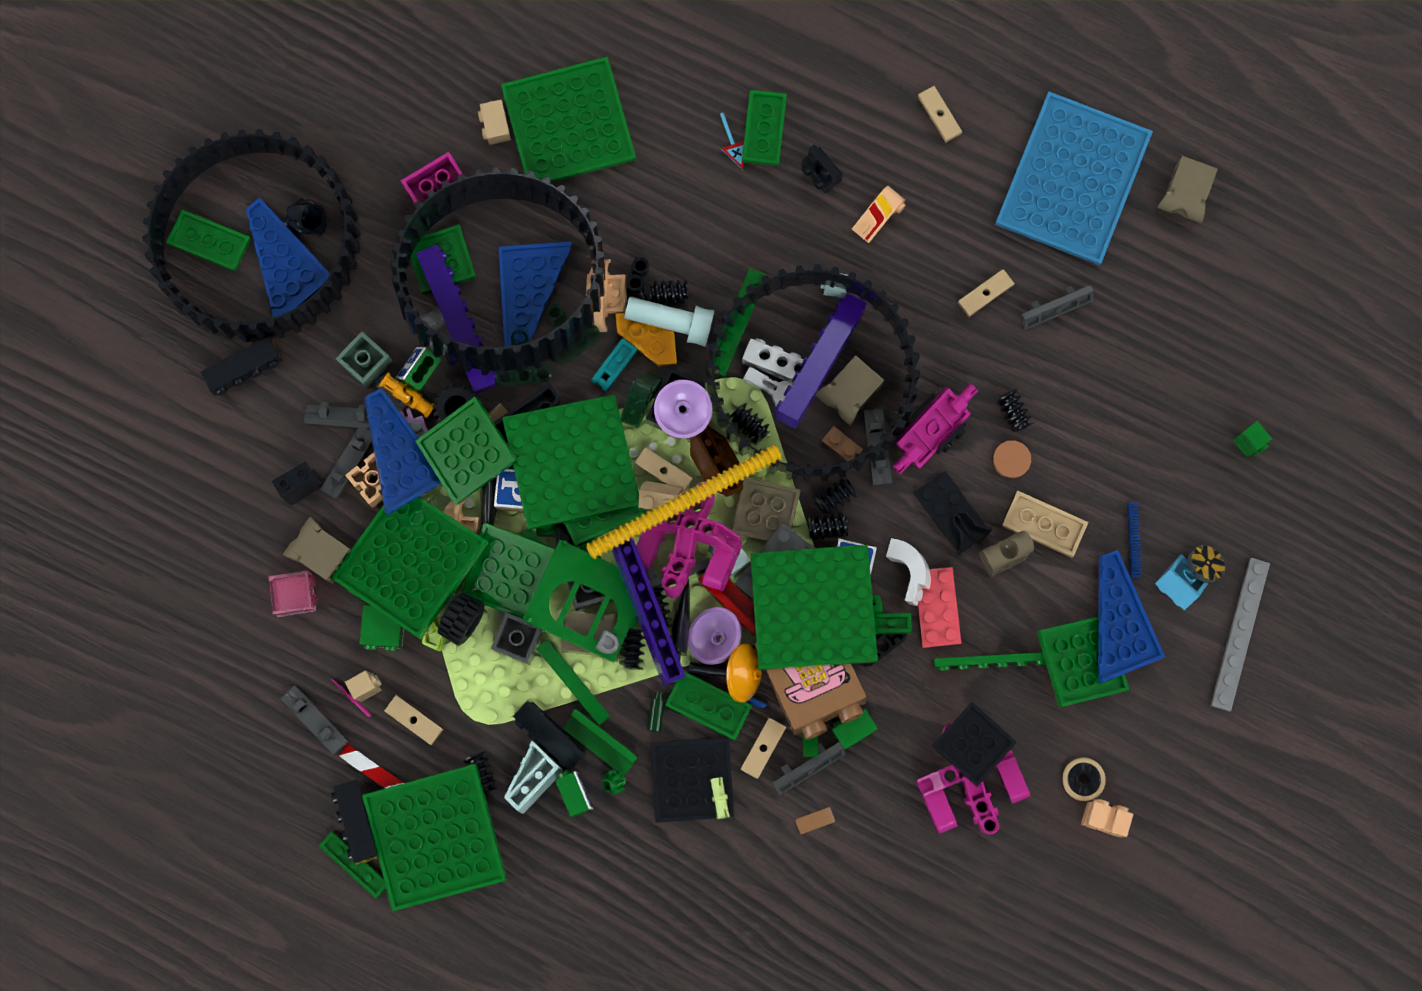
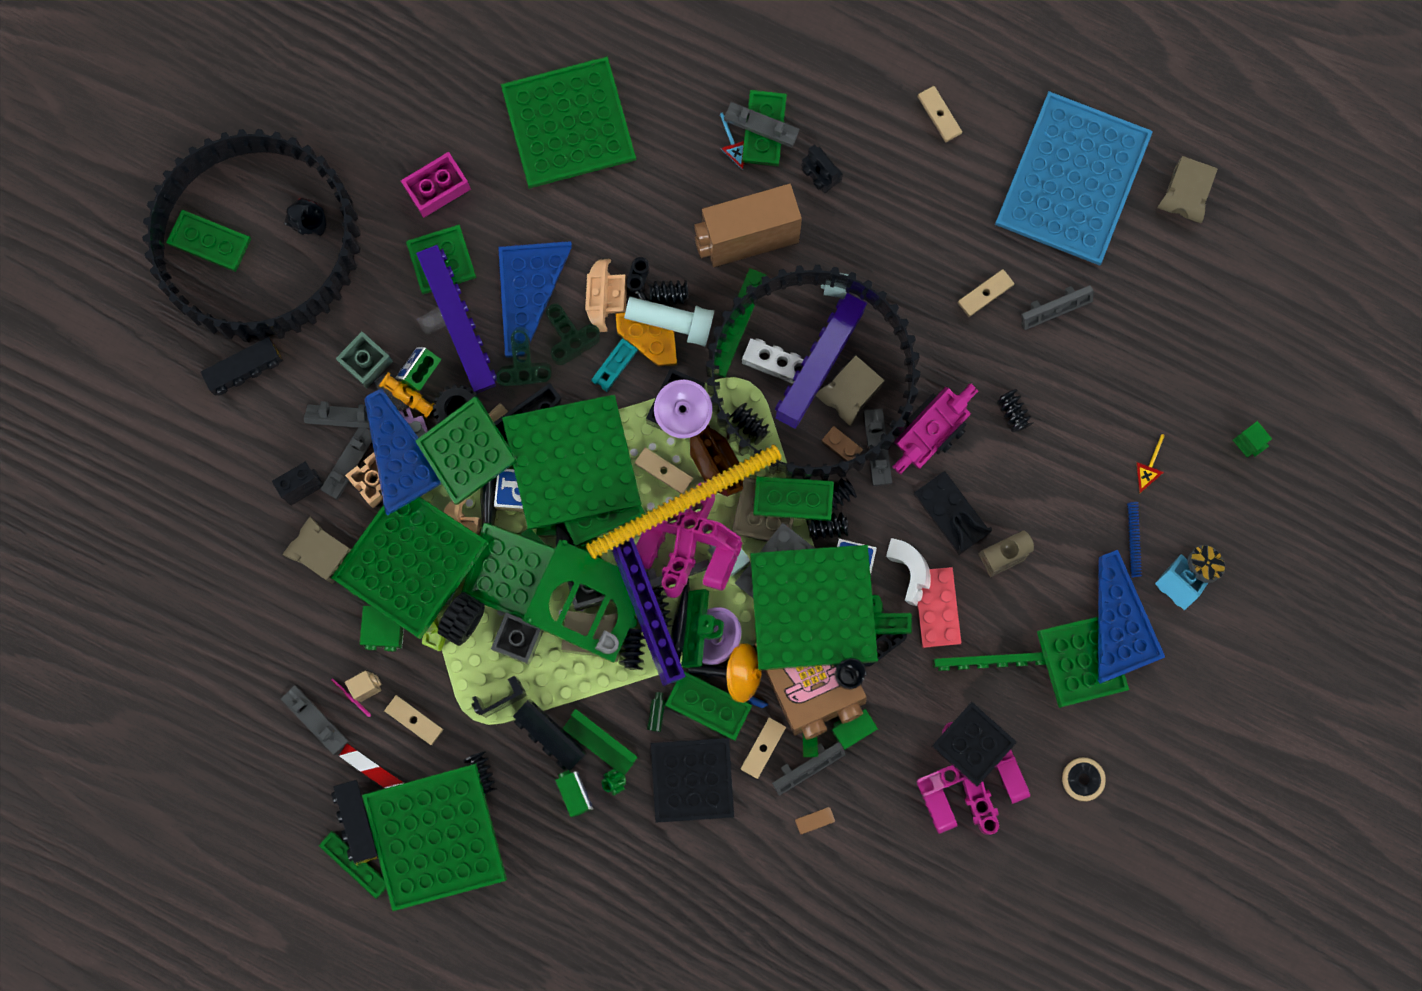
blue wing [245,197,330,317] -> none
clear pink piece [269,571,318,617] -> none
black piece [391,168,606,376] -> none
tan brick [478,100,511,145] -> none
light aqua wedge [504,741,564,814] -> none
green sticker [536,640,610,725] -> none
clear green beam [621,370,663,429] -> none
tan brick [638,481,683,510] -> none
red panel [698,574,756,636] -> none
yellowish green pin [710,777,730,819] -> none
white piece [743,367,793,406] -> none
light nougat door [852,186,906,243] -> none
nougat tile [993,441,1031,479] -> none
tan plate [1002,491,1088,558] -> none
light nougat brick [1081,799,1133,837] -> none
light grey plate [1210,558,1270,712] -> none
none -> black panel [471,675,527,718]
none -> green plate [681,589,724,668]
none -> medium nougat brick [694,183,802,267]
none -> dark grey hinge [724,102,800,148]
none -> green plate [753,476,834,521]
none -> black hair [834,658,867,690]
none -> piece [1136,434,1164,493]

